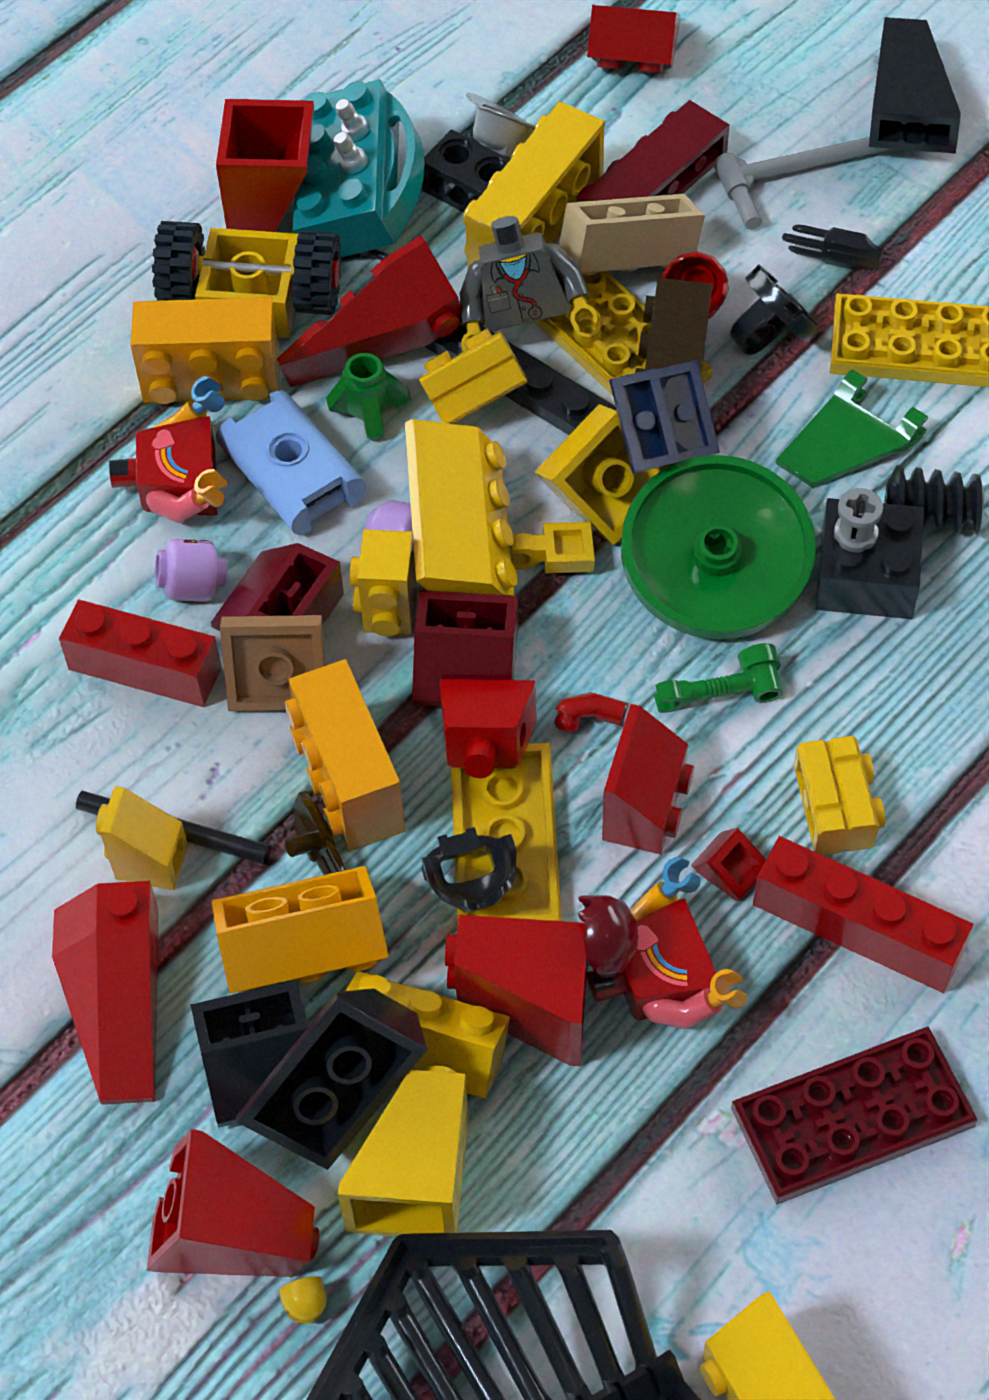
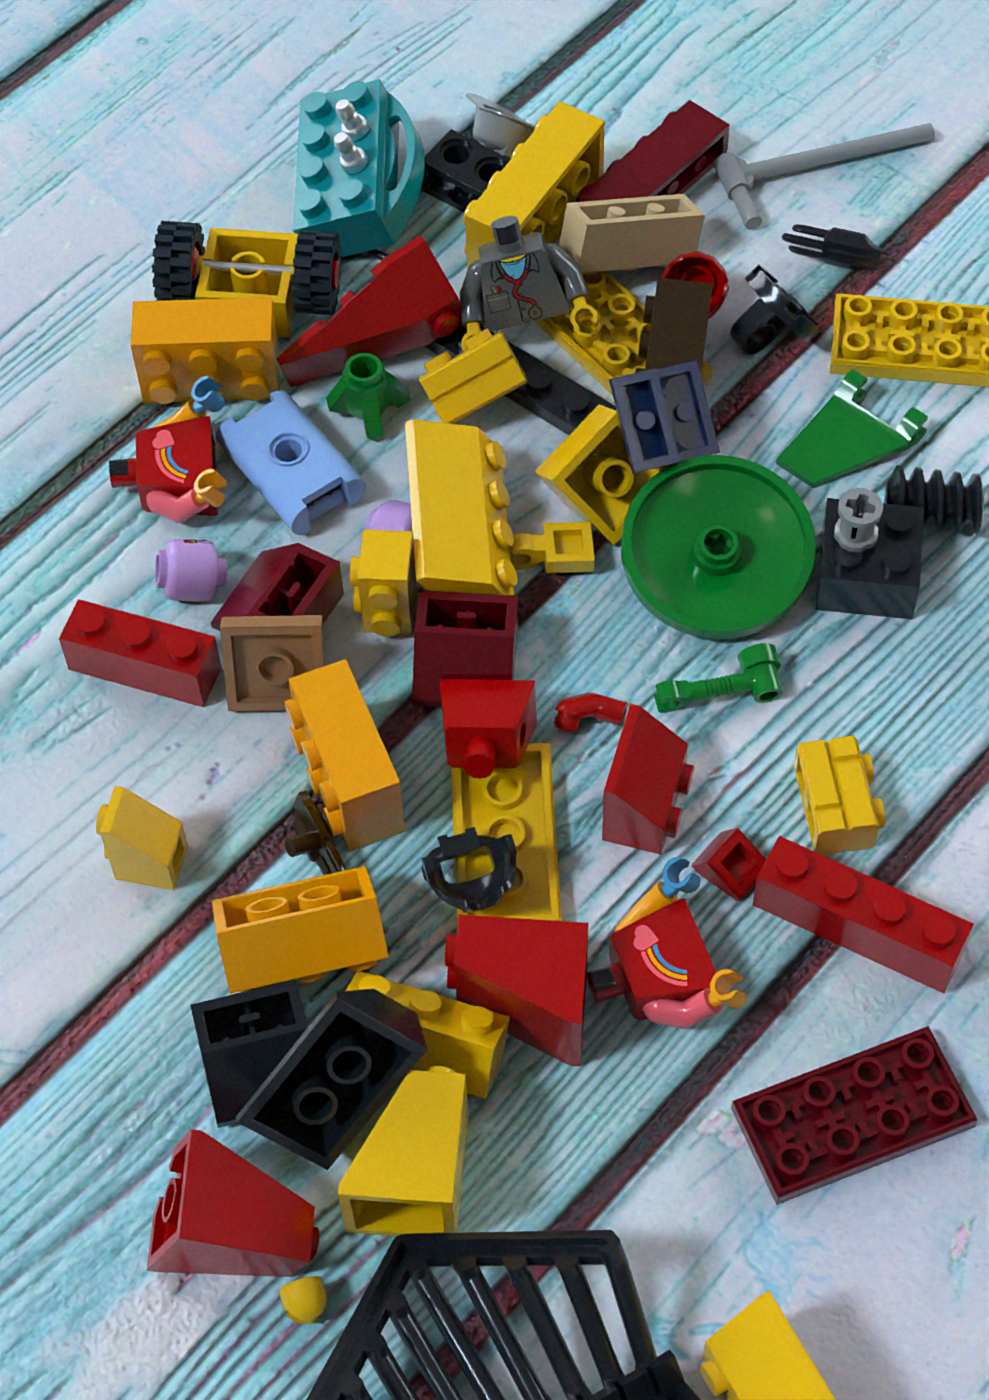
red wedge [52,880,159,1105] -> none
black bar [76,790,271,865] -> none
red slope [216,99,314,232] -> none
dark red hair [578,895,639,978] -> none
red slope [587,5,680,73] -> none
black slope [869,17,961,154] -> none

